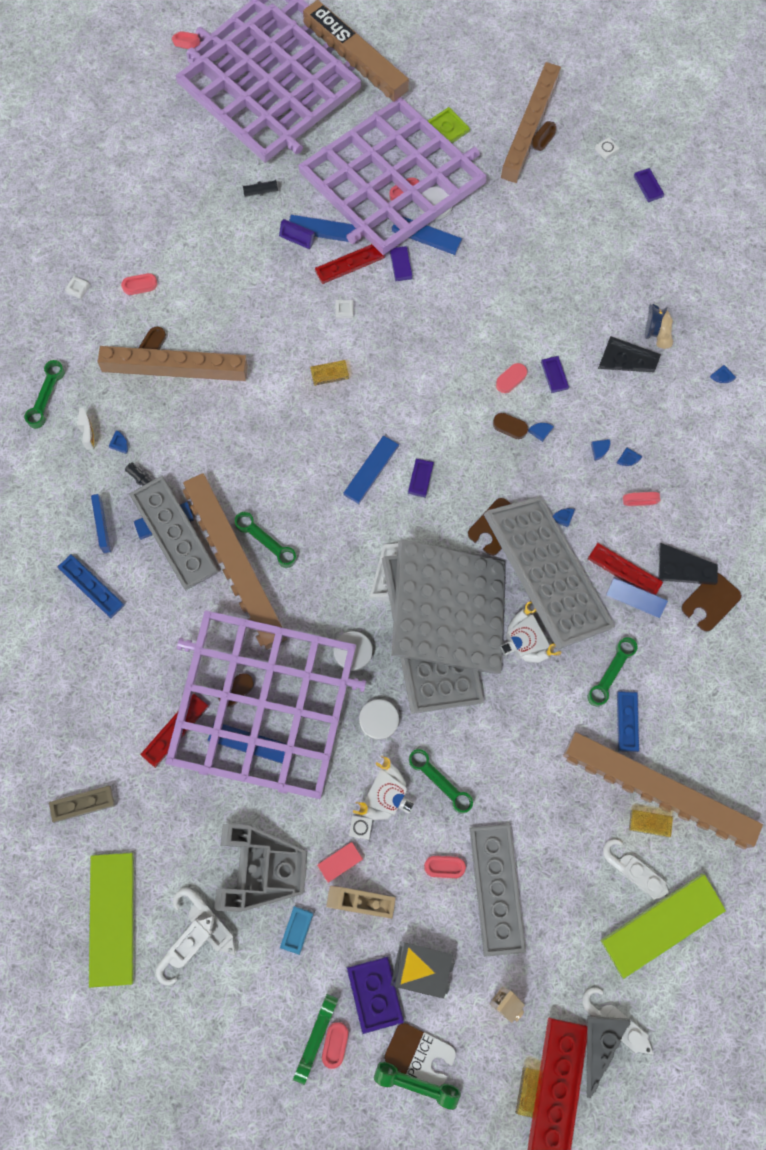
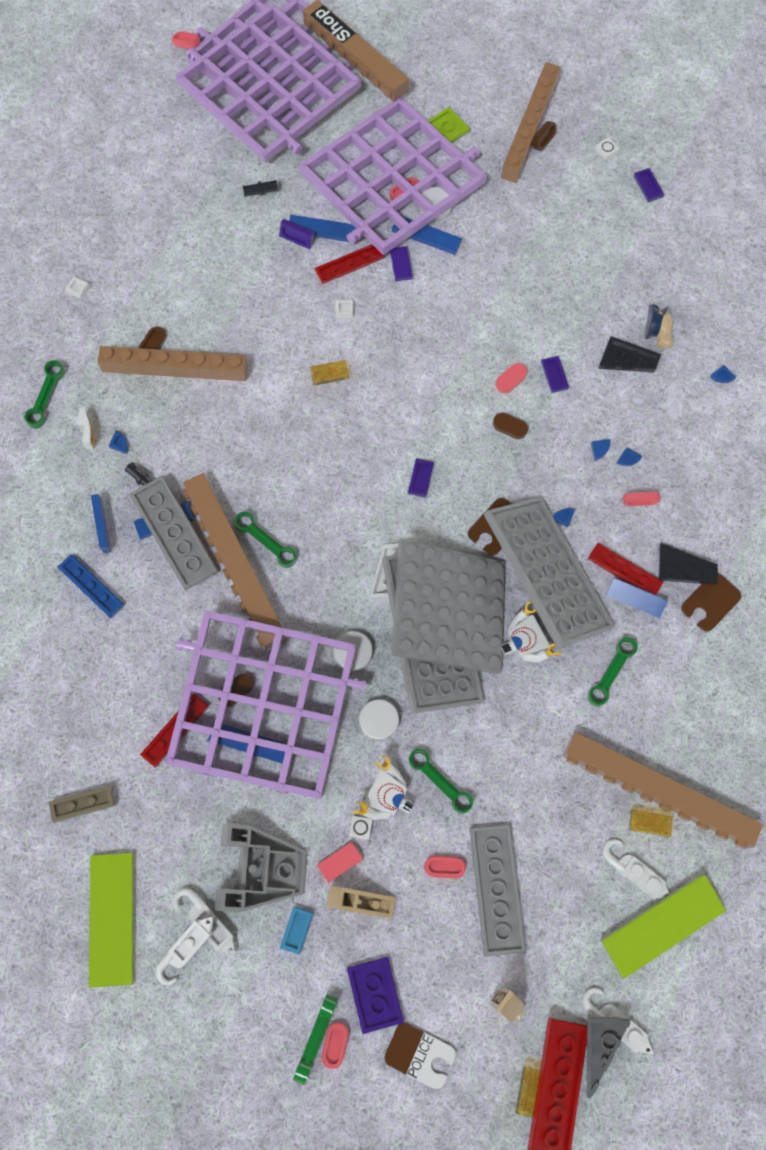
coral tile [121,273,157,295] -> none
blue tile [343,435,399,504] -> none
green piece [373,1062,461,1110] -> none
dark grey brick [391,941,455,999] -> none
blue tile [528,423,554,442] -> none
blue tile [617,691,639,752] -> none

